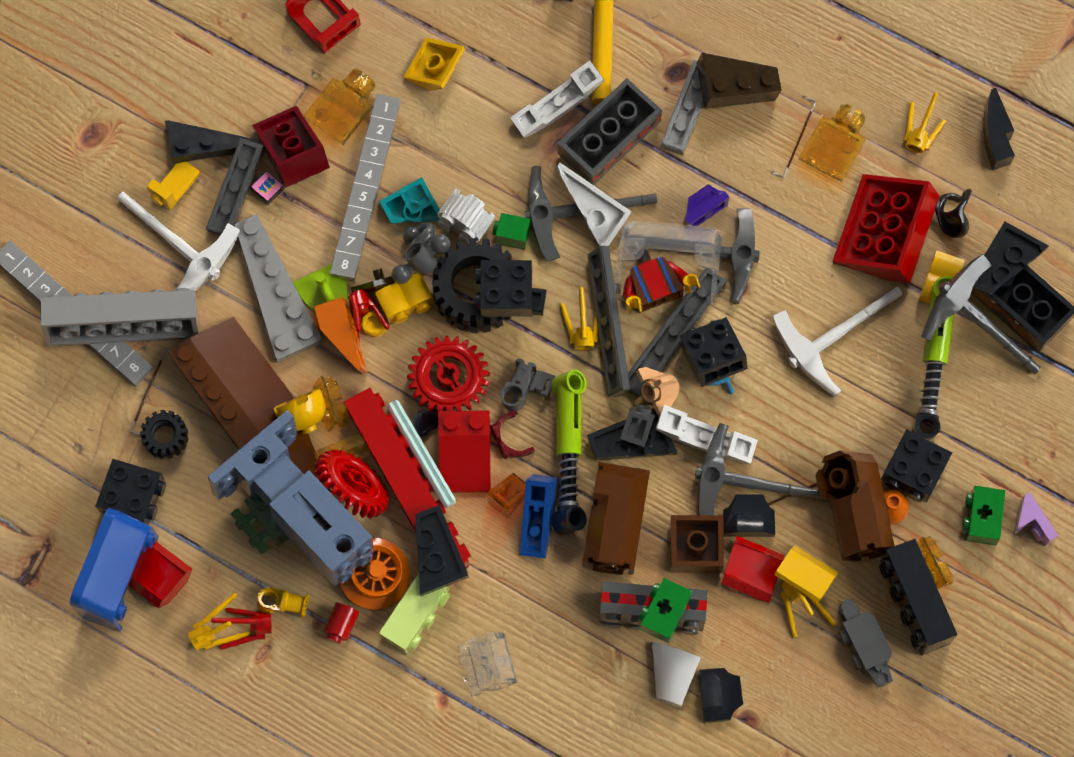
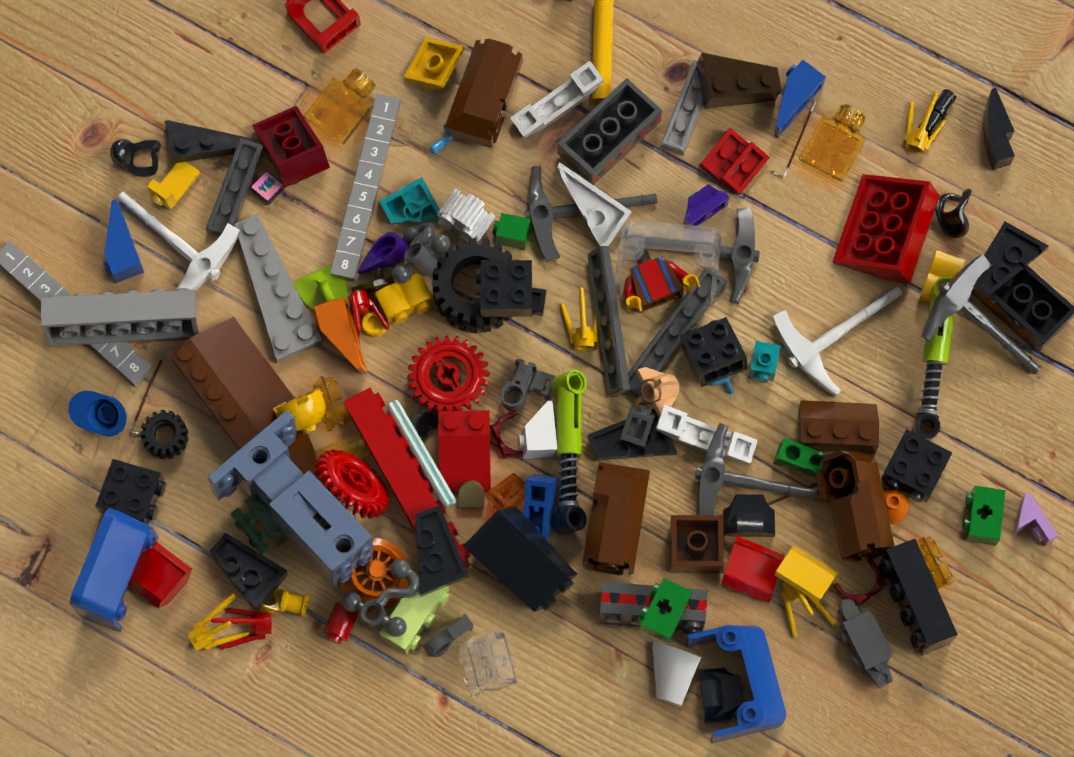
none -> blue piece [68,390,127,437]
none -> blue slope [103,199,145,283]
none -> black piece [110,139,161,177]
none -> black wing [210,533,288,613]
none -> dark grey piece [341,559,419,637]
none -> dark purple piece [357,232,408,274]
none -> dark grey piece [423,614,474,658]
none -> dark azure piece [429,125,453,154]
none -> reddish brown brick [444,38,523,149]
none -> olive tile [458,480,484,507]
none -> black slope [463,506,578,612]
none -> white slope [517,401,557,459]
none -> blue windscreen [686,625,786,743]
none -> red slope [699,127,770,195]
none -> teal brick [748,341,781,383]
none -> green leg [773,437,825,477]
none -> blue slope [774,60,826,138]
none -> reddish brown slope [799,400,879,454]
none -> dark red cap [833,558,886,607]
none -> black pin [918,89,957,136]

